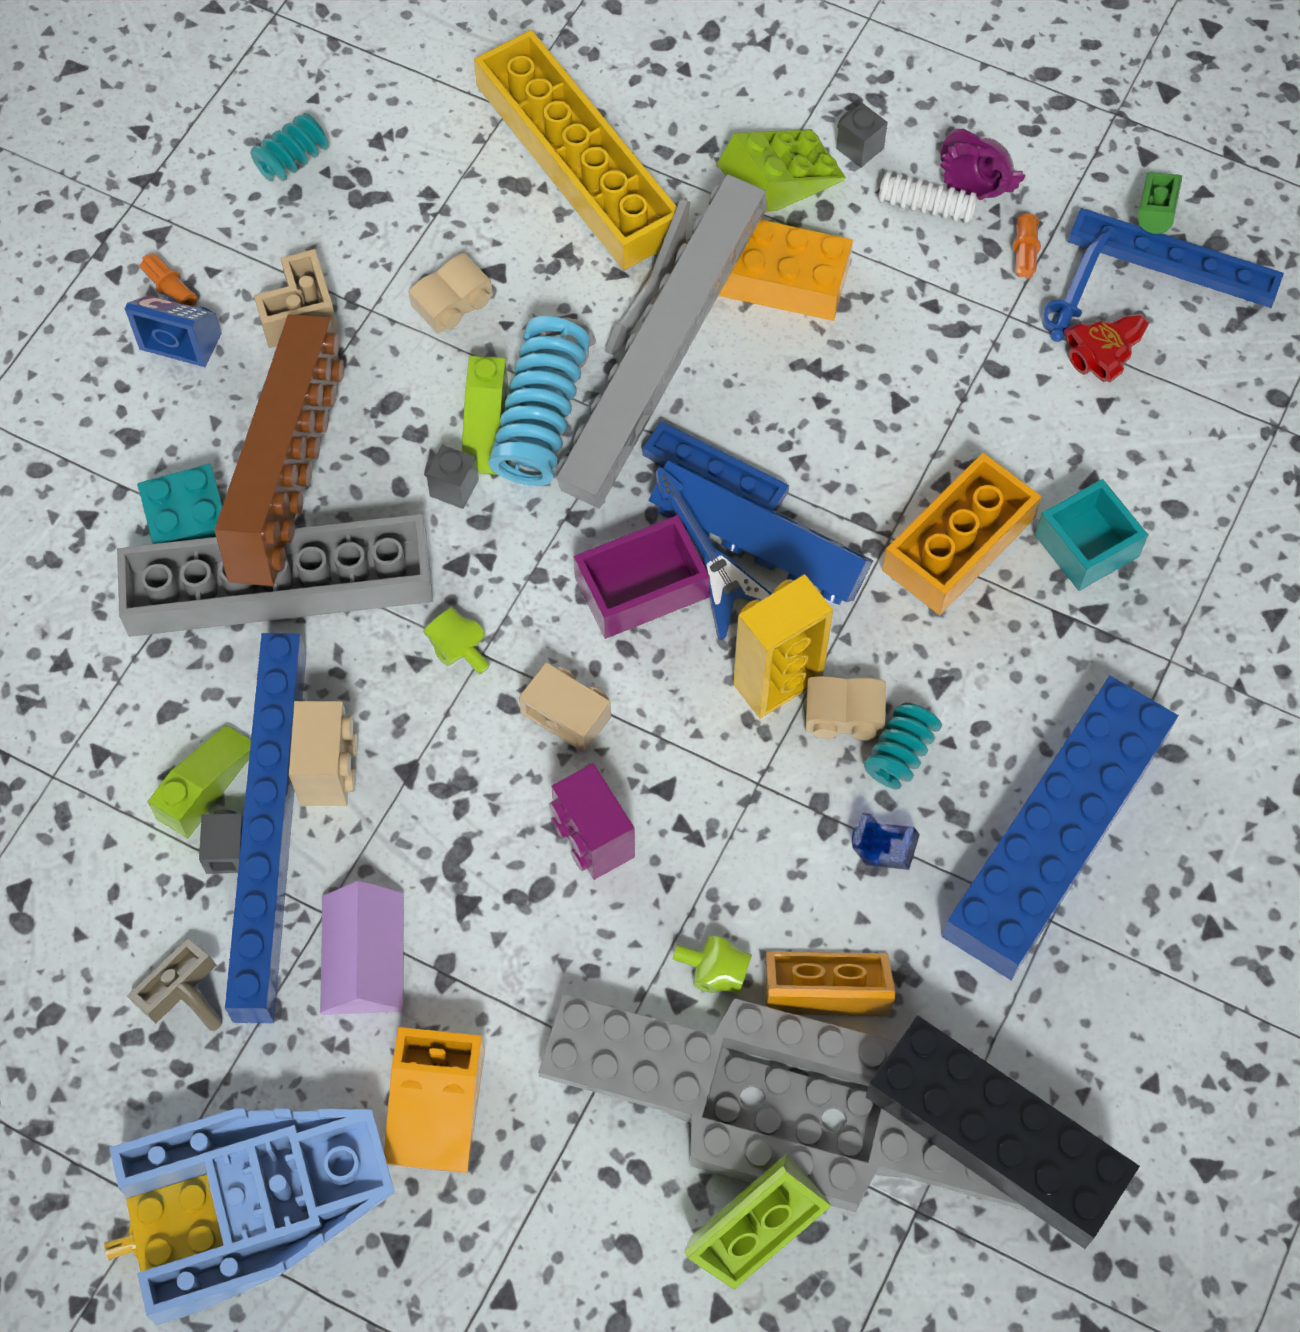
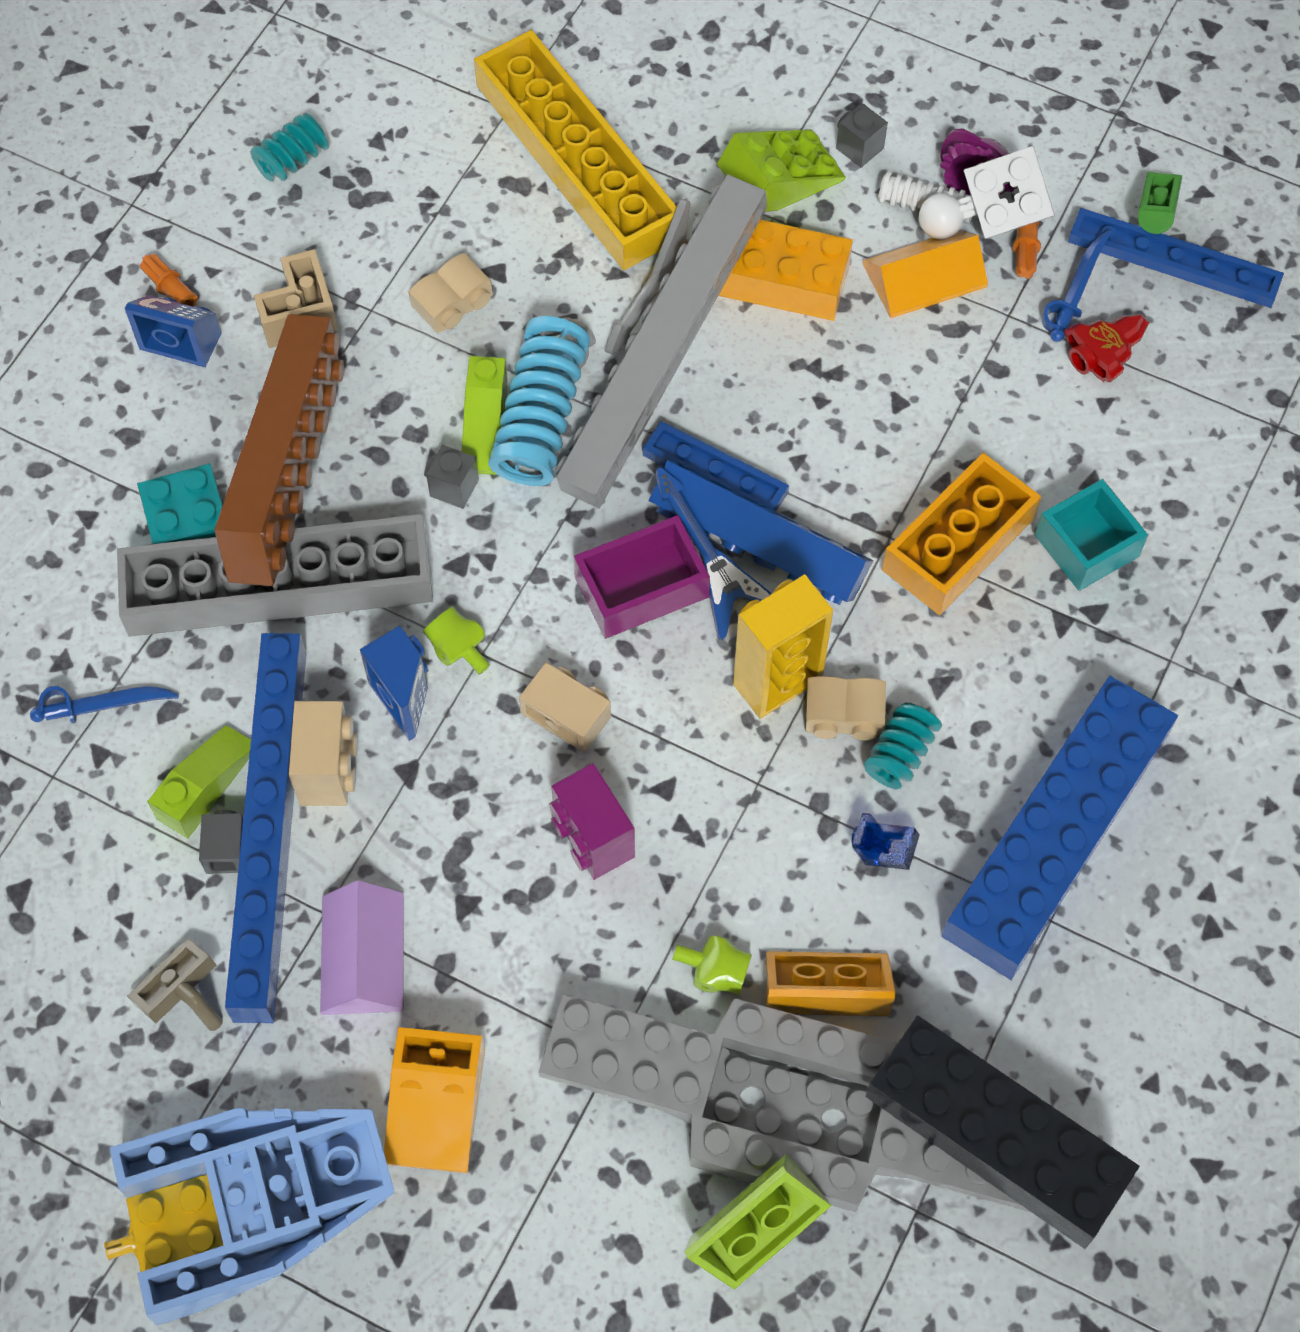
none -> blue sword [30,686,179,723]
none -> blue slope [359,626,429,741]
none -> light orange slope [863,230,988,319]
none -> white brick [919,146,1055,239]

